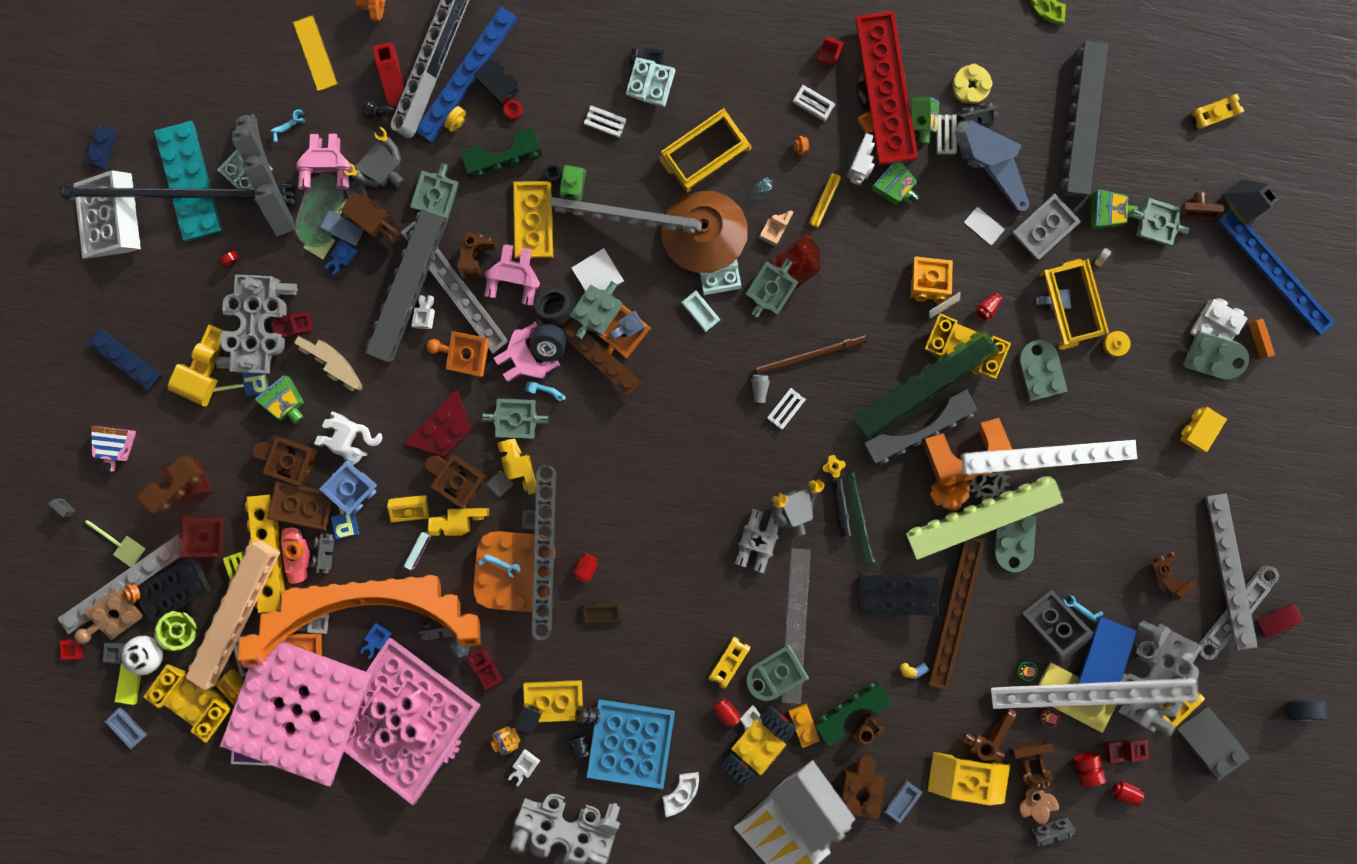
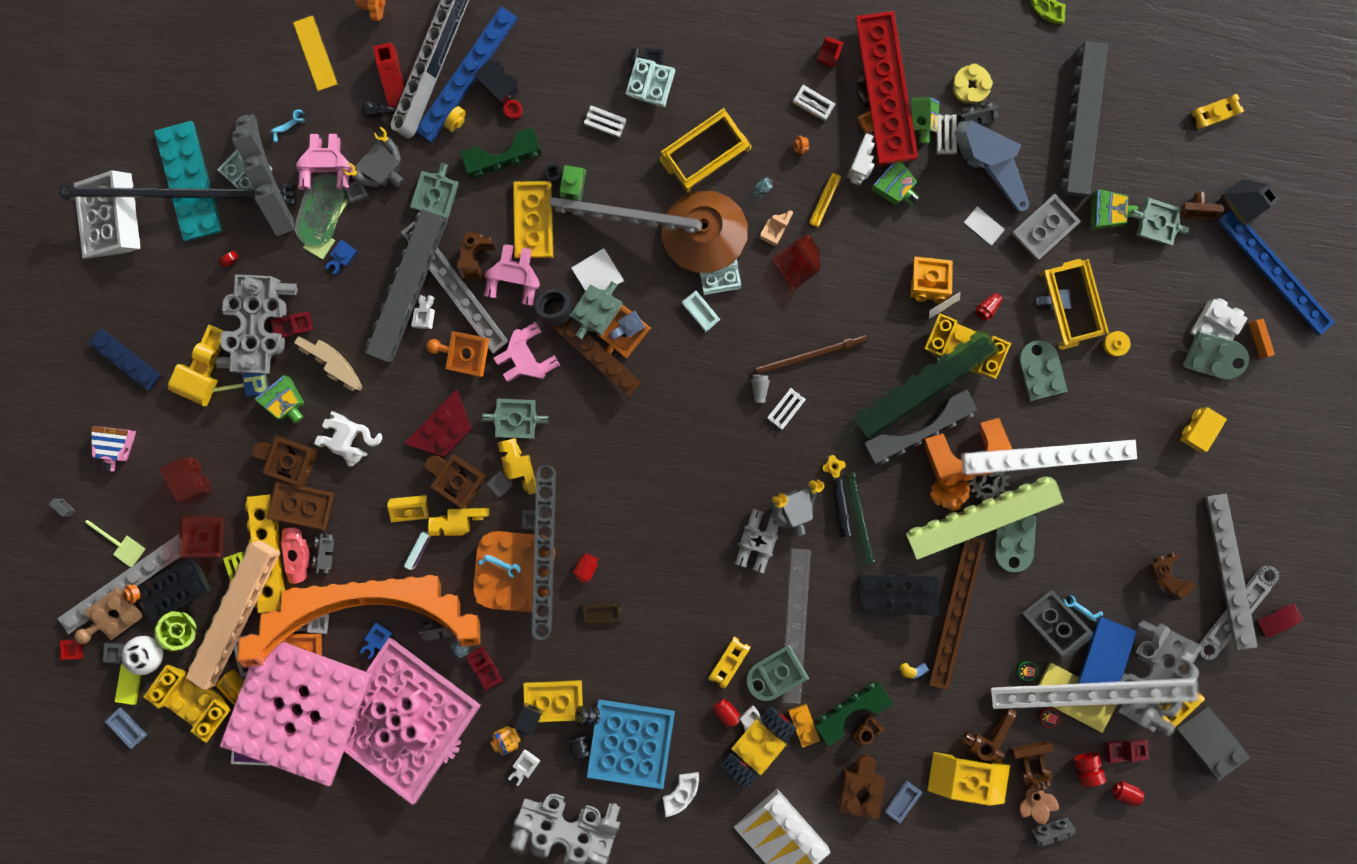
dark blue plate [85,126,117,169] -> none
reddish brown arch [137,456,204,514] -> none
orange plate [284,541,304,560] -> none
sand blue tile [320,210,364,247] -> none
medium blue plate [320,460,377,515] -> none
blue piece [331,473,359,539] -> none
reddish brown brick [340,192,402,244] -> none
medium azure piece [525,381,566,401] -> none
black wheel [530,324,566,361] -> none
sand green plate [746,258,798,318] -> none
light grey brick [770,760,855,853] -> none
light grey tile [1094,248,1111,268] -> none
black wheel [1288,700,1327,721] -> none

